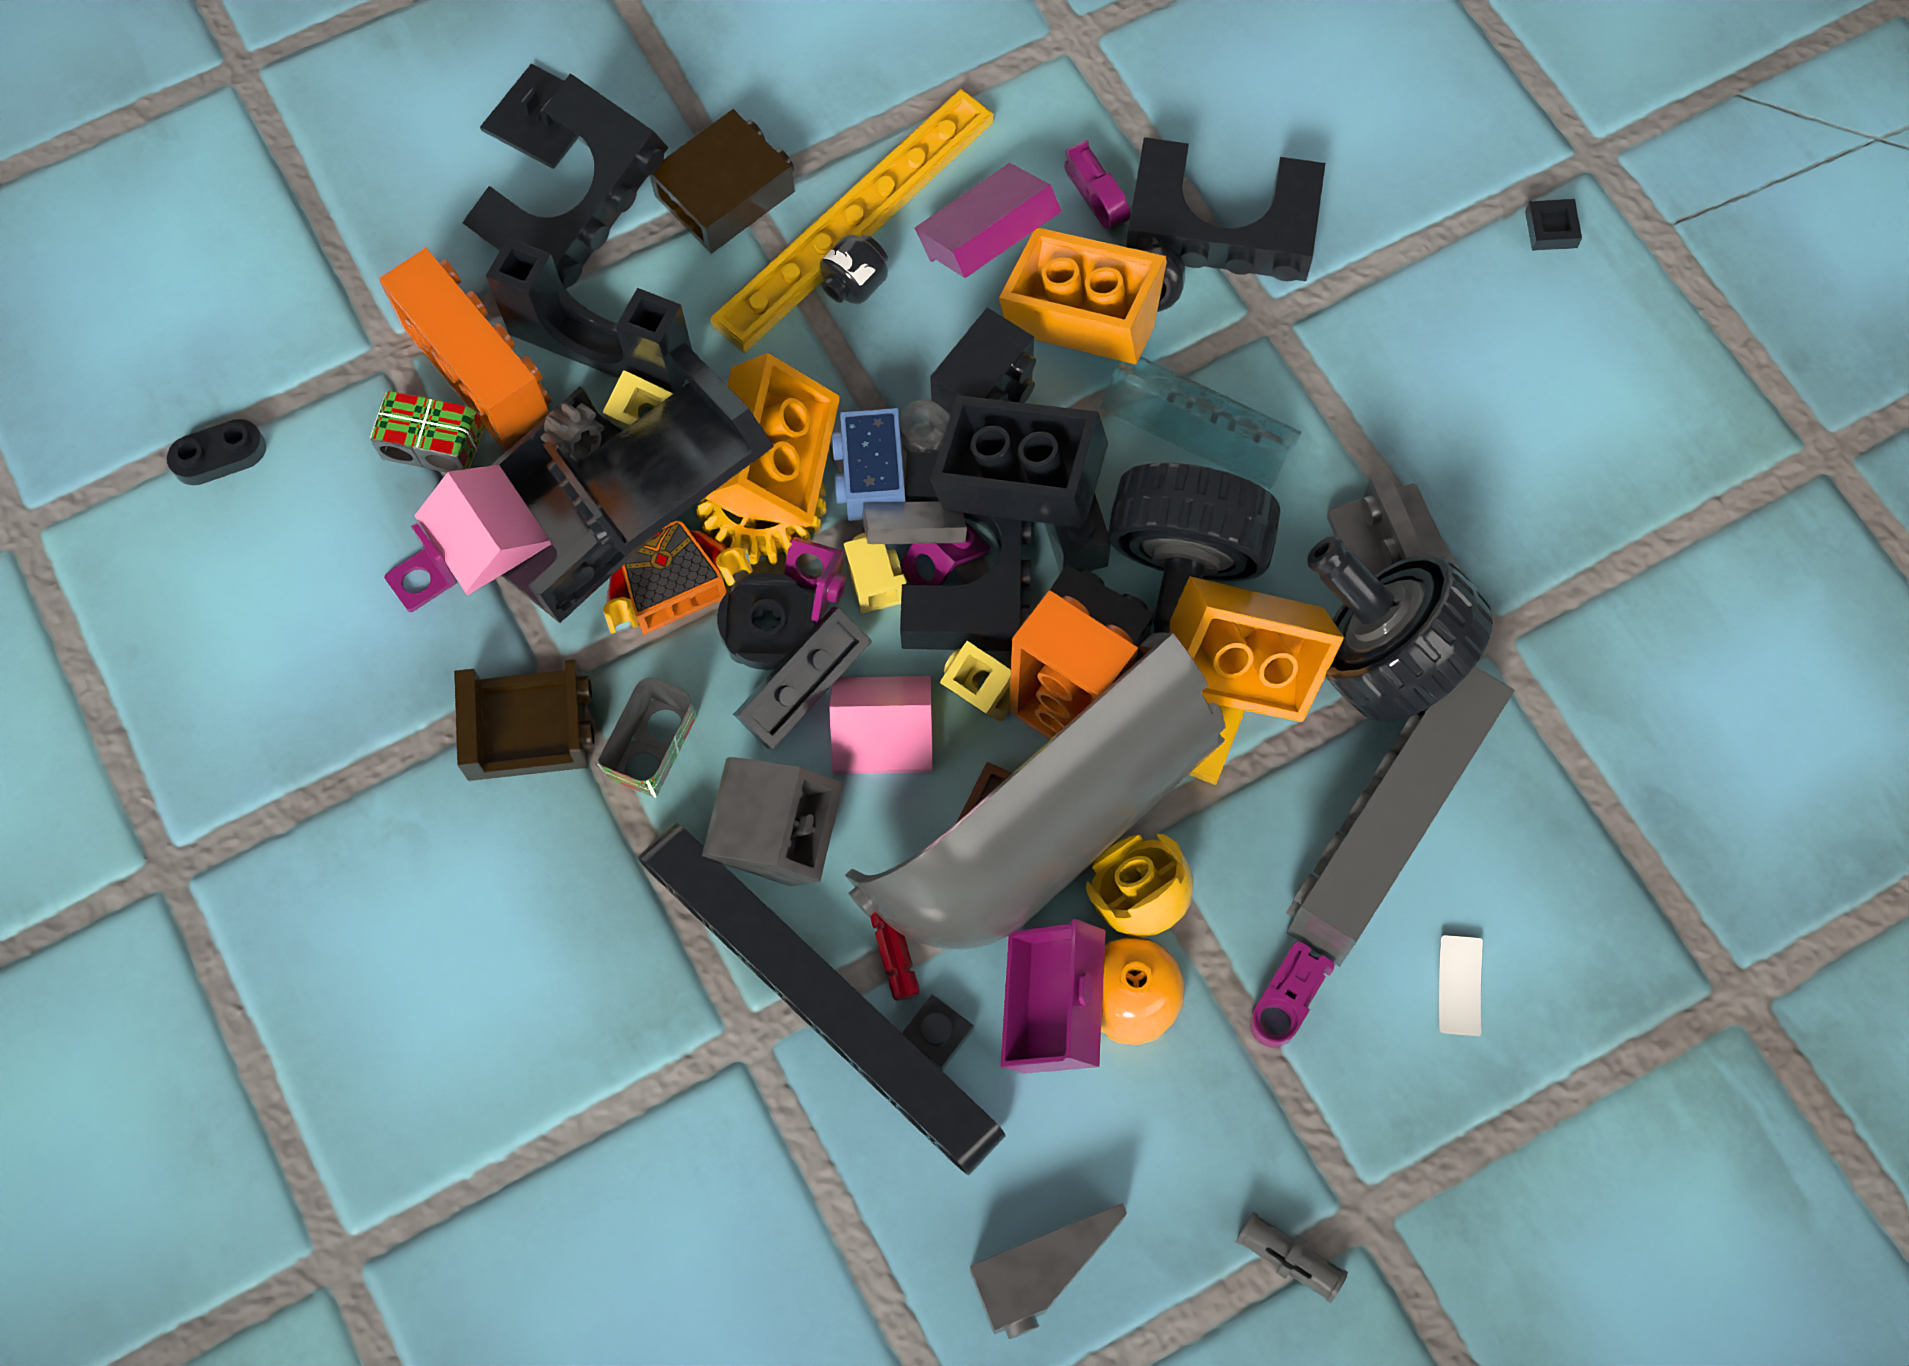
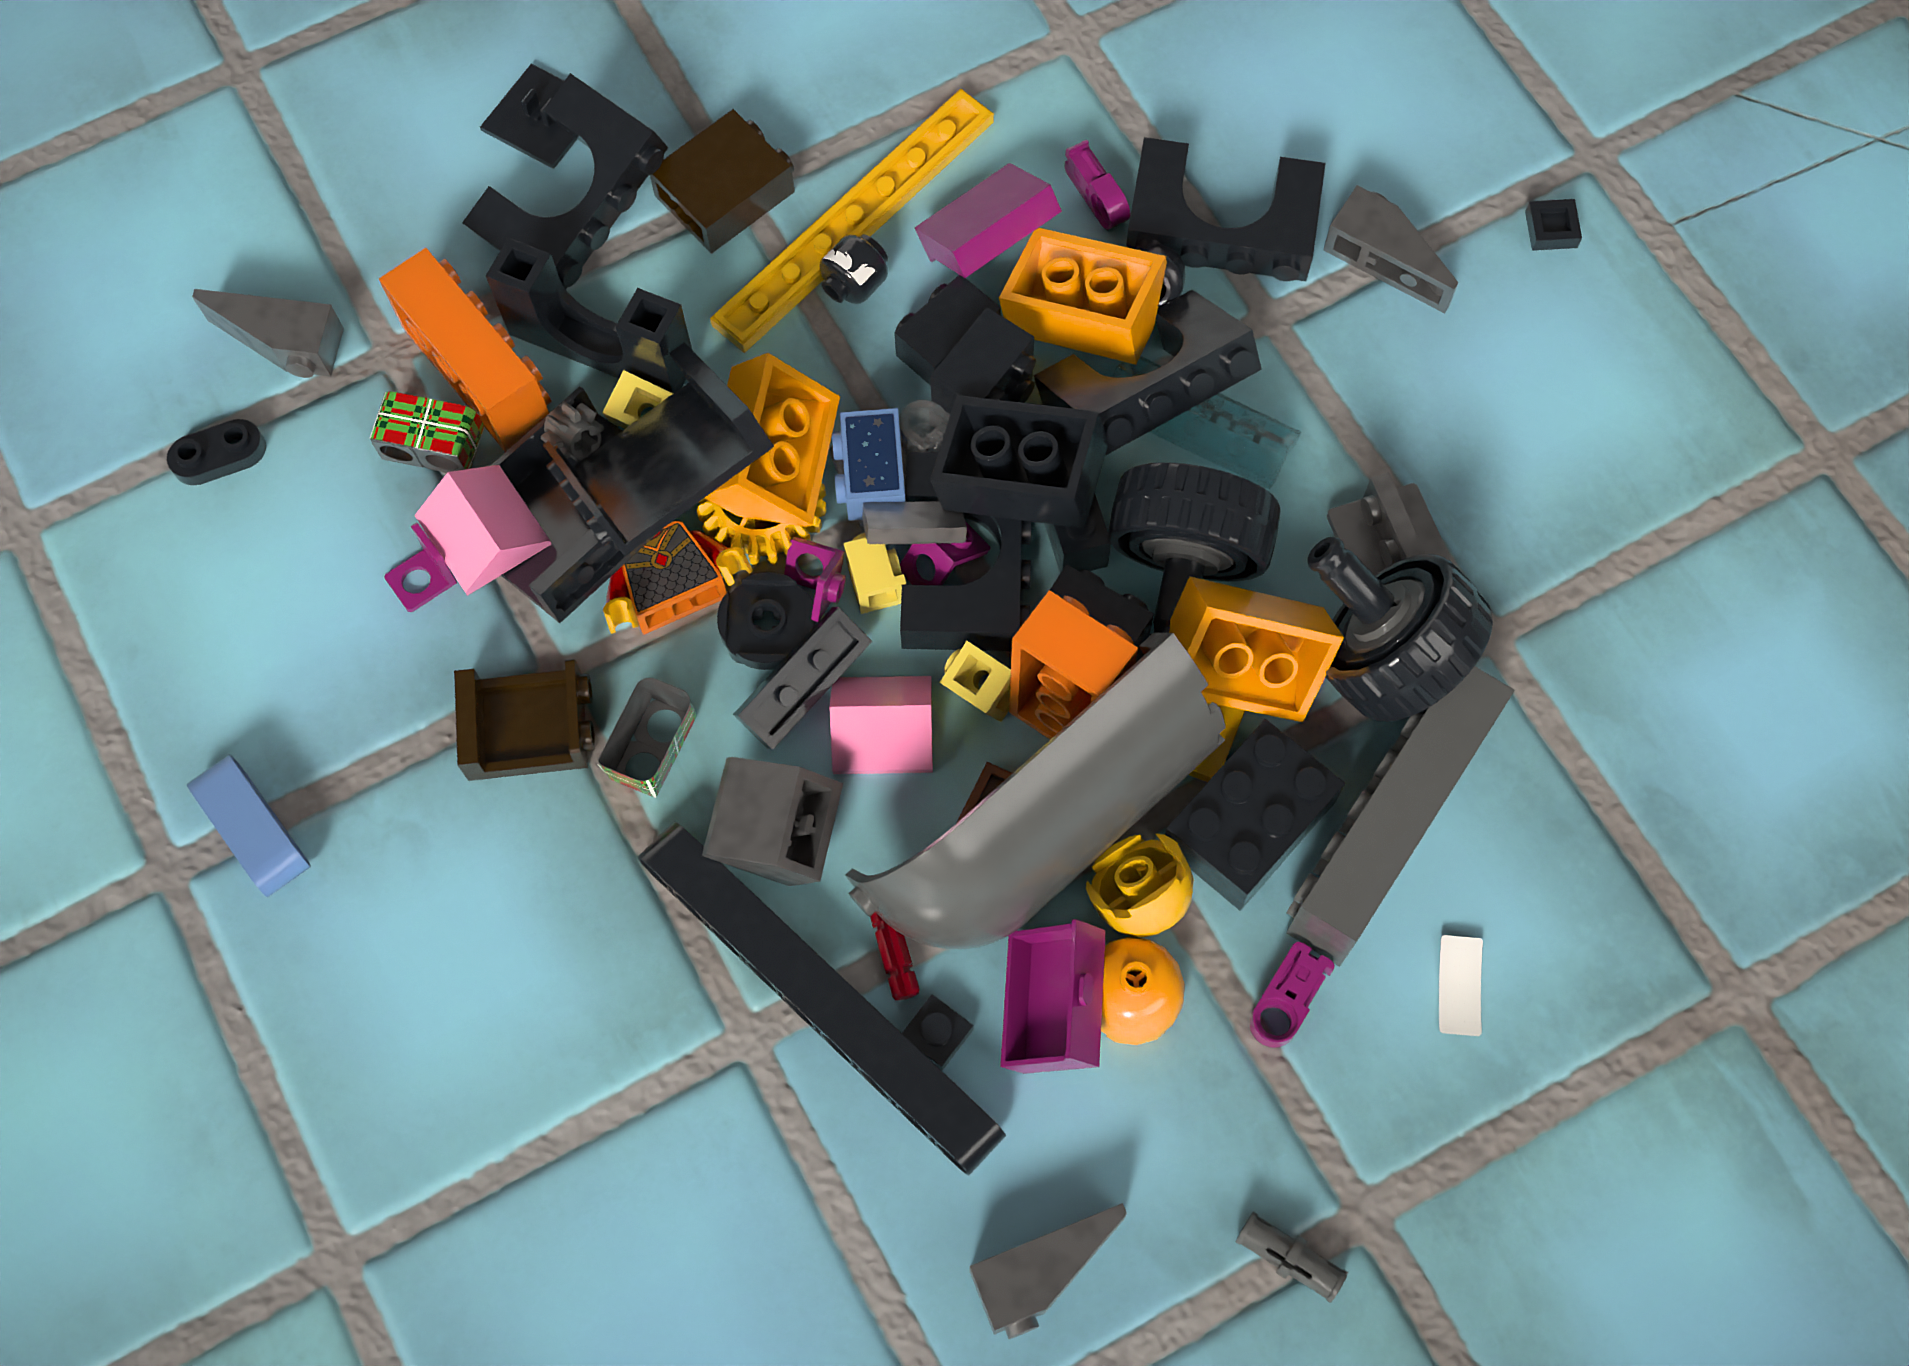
none -> medium blue beam [187,754,311,897]
none -> flat silver slope [192,289,344,378]
none -> black brick [894,275,1001,386]
none -> black arch [1033,290,1262,456]
none -> black brick [1165,719,1345,911]
none -> flat silver slope [1323,185,1459,314]

